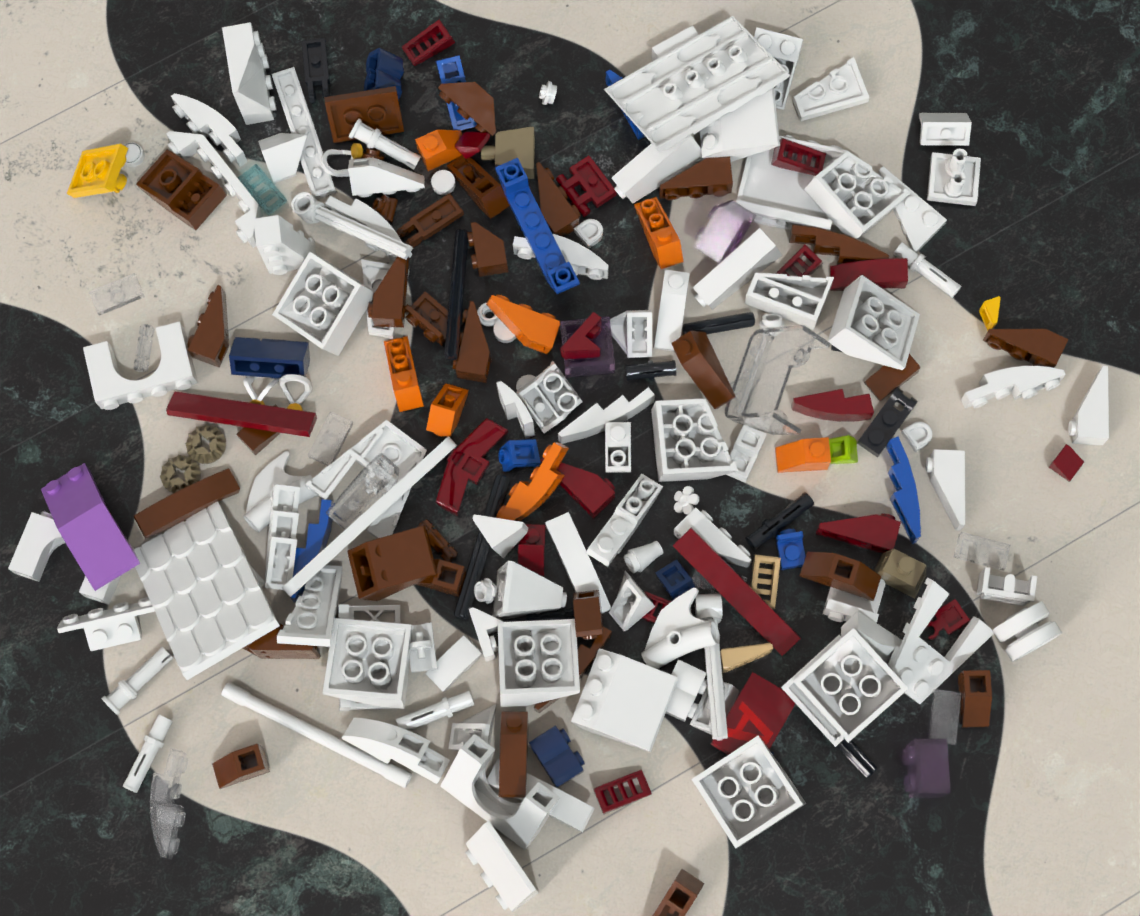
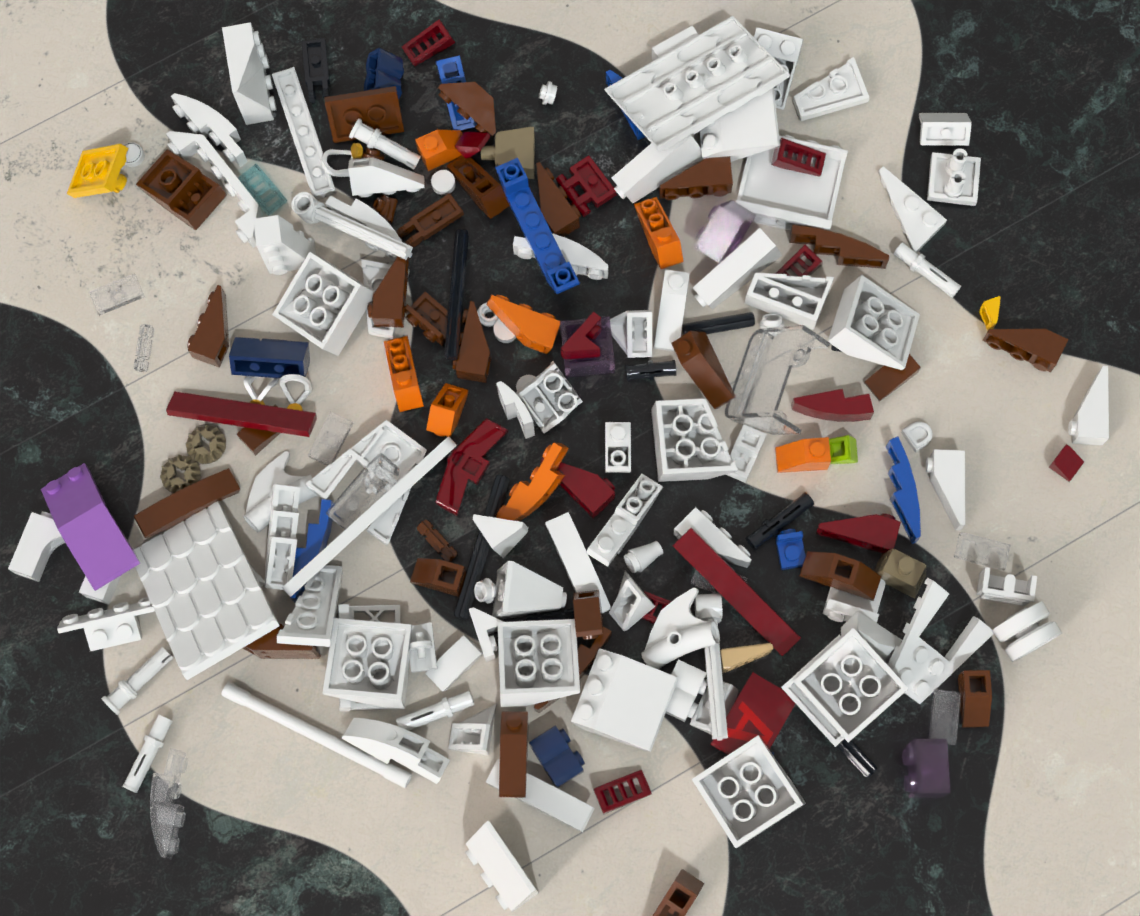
white arch [83,321,198,410] -> none
reddish brown slope [212,743,270,789] -> none
white slope [258,133,307,184] -> none
reddish brown slope [347,526,437,601] -> none
white arch [441,734,560,850] -> none
reddish brown slope [467,222,508,277] -> none
blue bracket [498,439,540,472] -> none
dark red slope [518,524,546,577] -> none
white slope [558,387,655,444] -> none
white tile [574,219,603,249] -> none
dark blue bracket [655,559,695,601] -> none
white plant [674,486,699,515] -> none
tan slope [751,554,781,609] -> none
white wedge [804,151,912,240] -> none
dark red slope [830,258,908,291] -> none
black plate [857,387,918,458] -> none
dark red plate [924,599,970,640] -> none
white slope [961,366,1066,409] -> none

